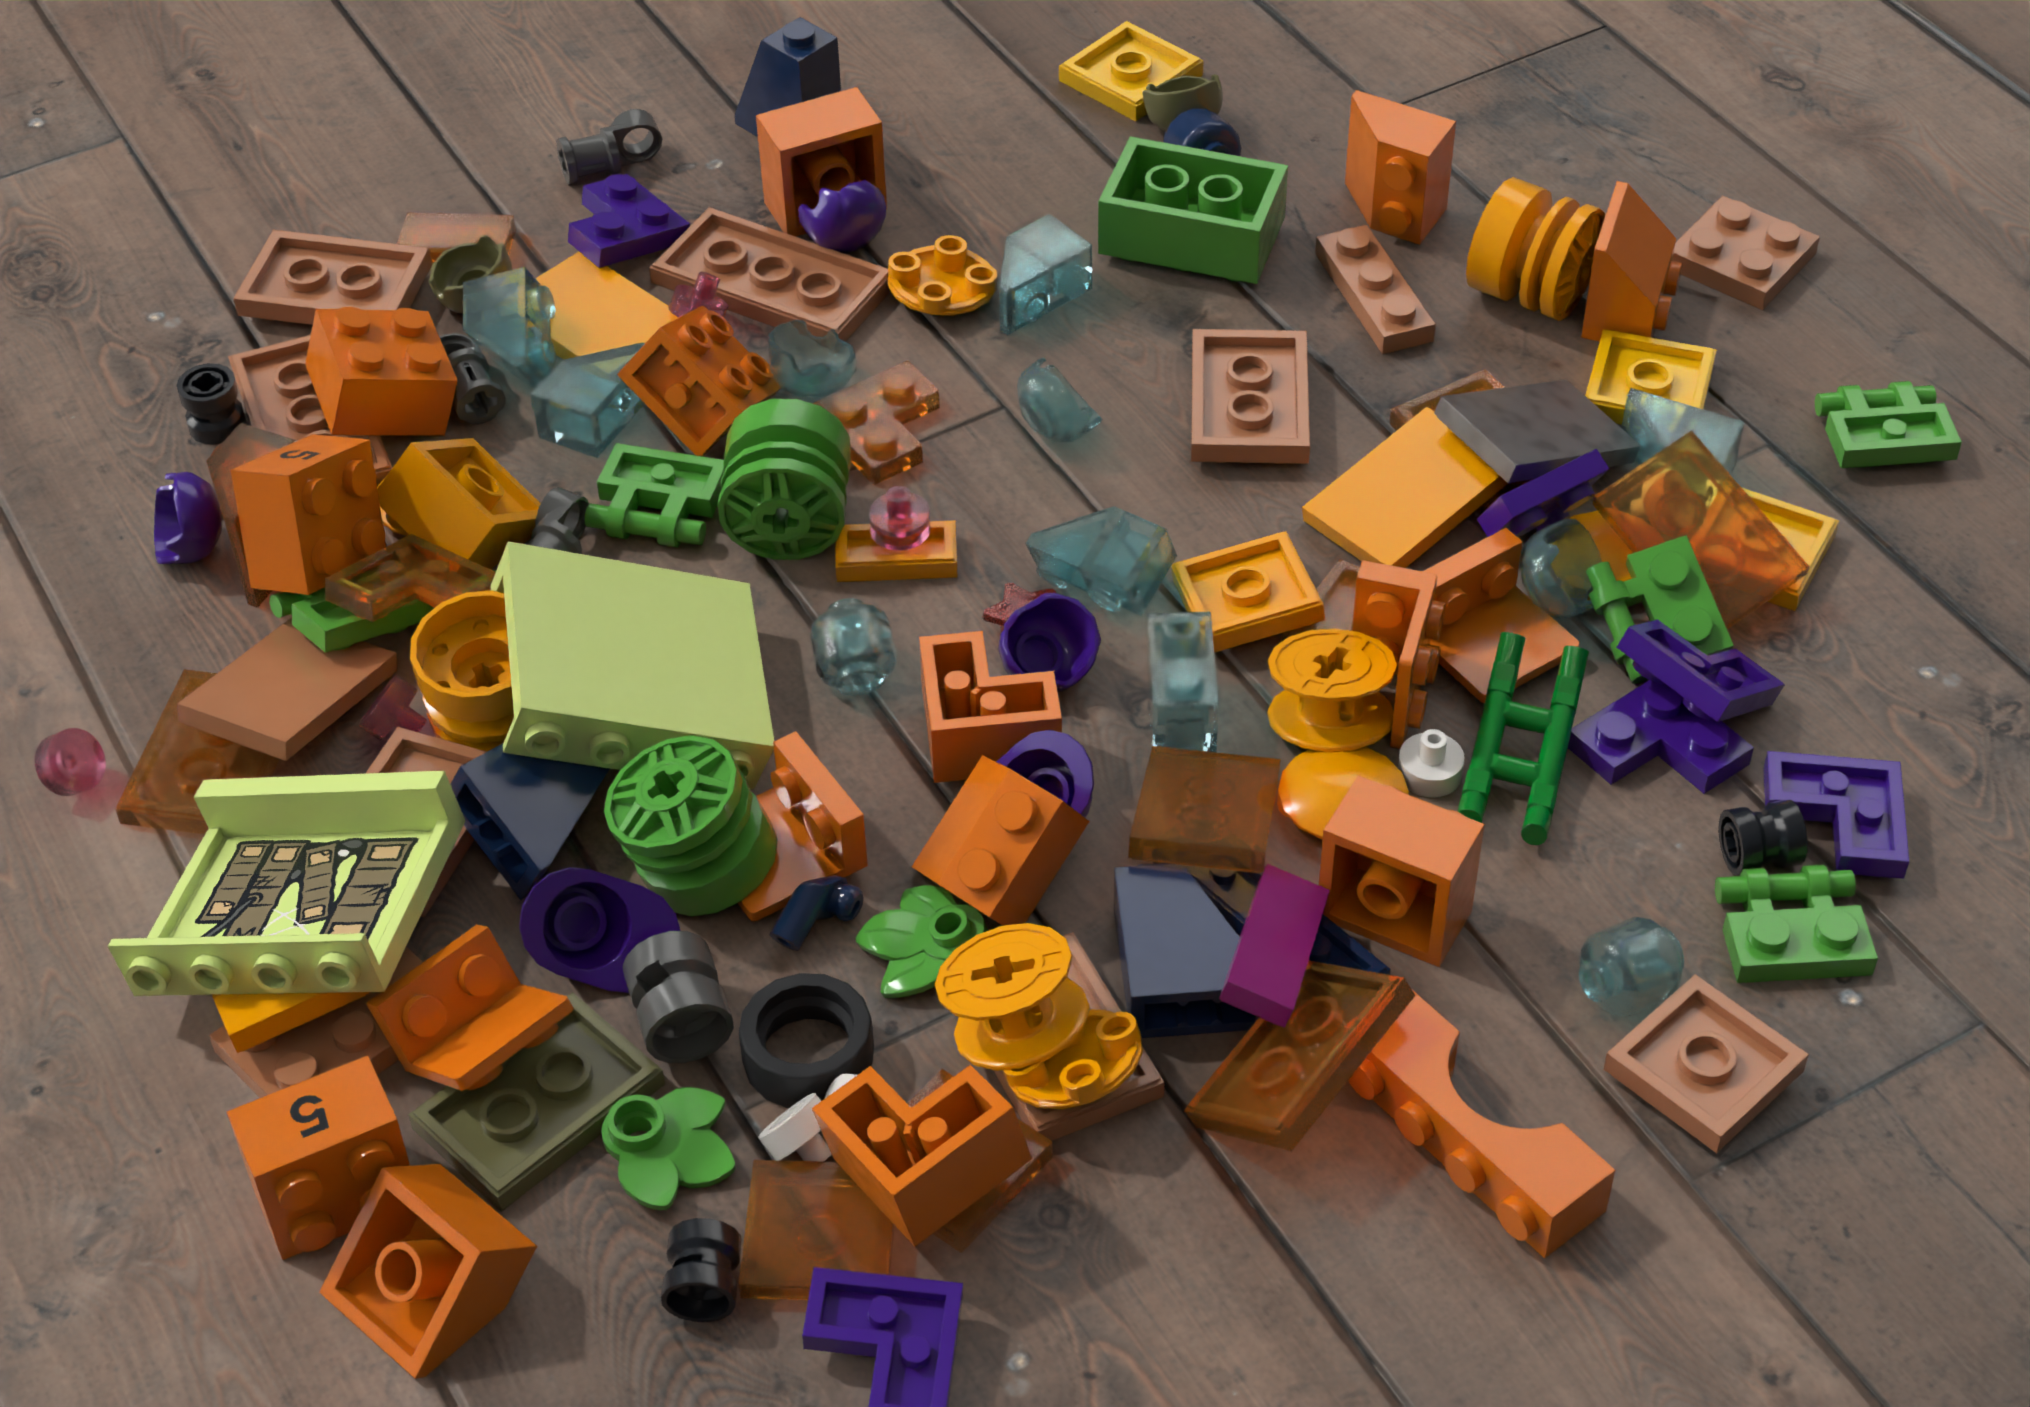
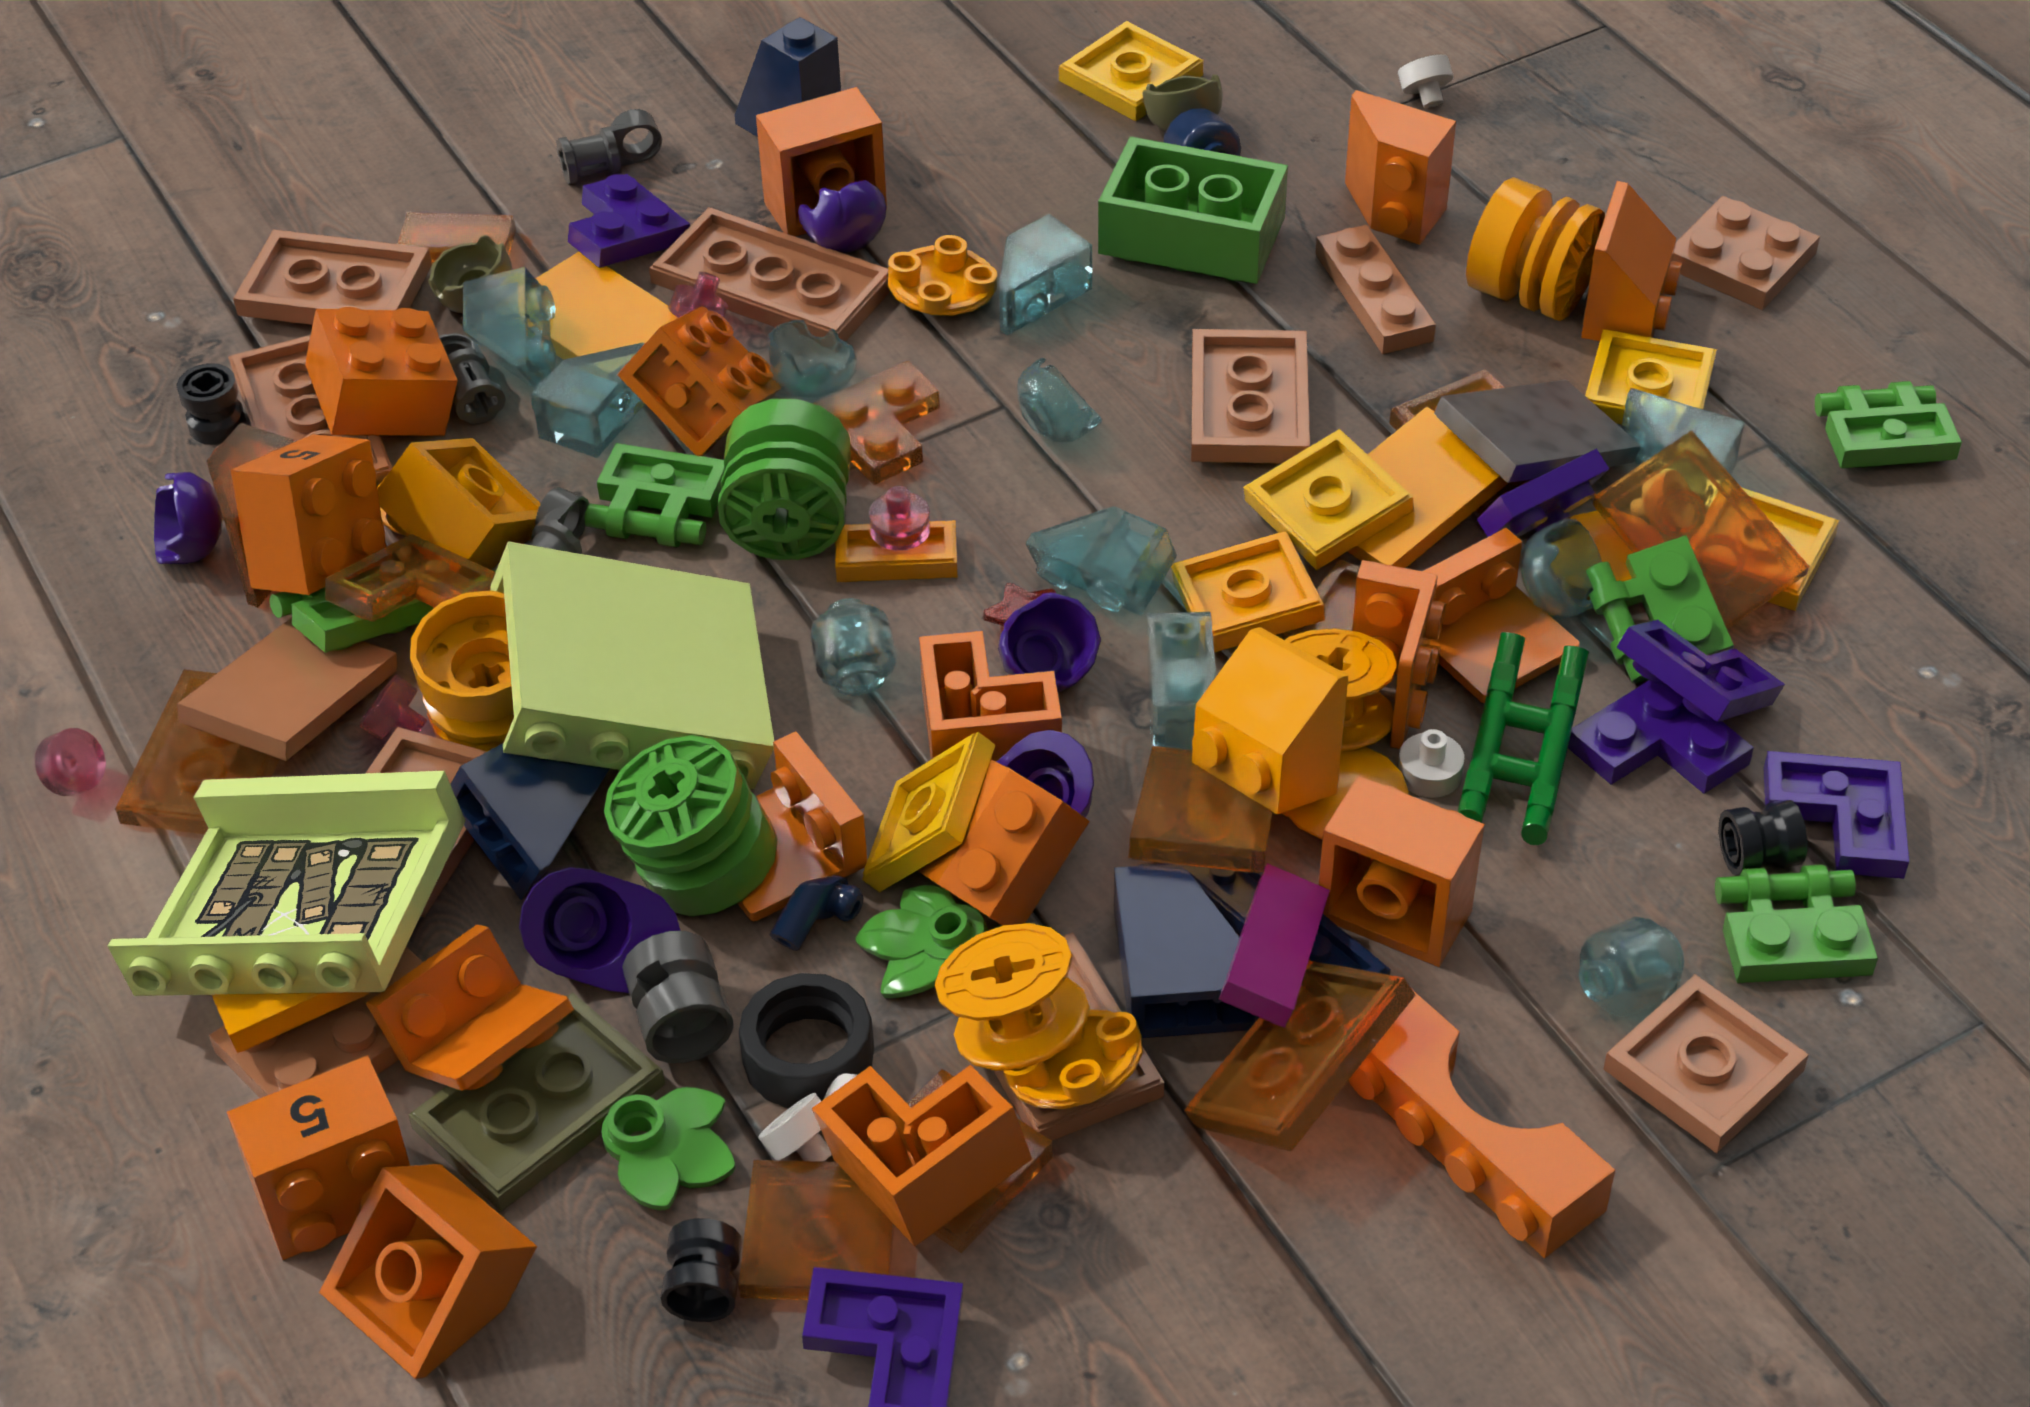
none -> yellow tile [862,732,995,892]
none -> light orange slope [1192,627,1349,815]
none -> yellow tile [1243,429,1414,570]
none -> white tile [1398,55,1454,108]

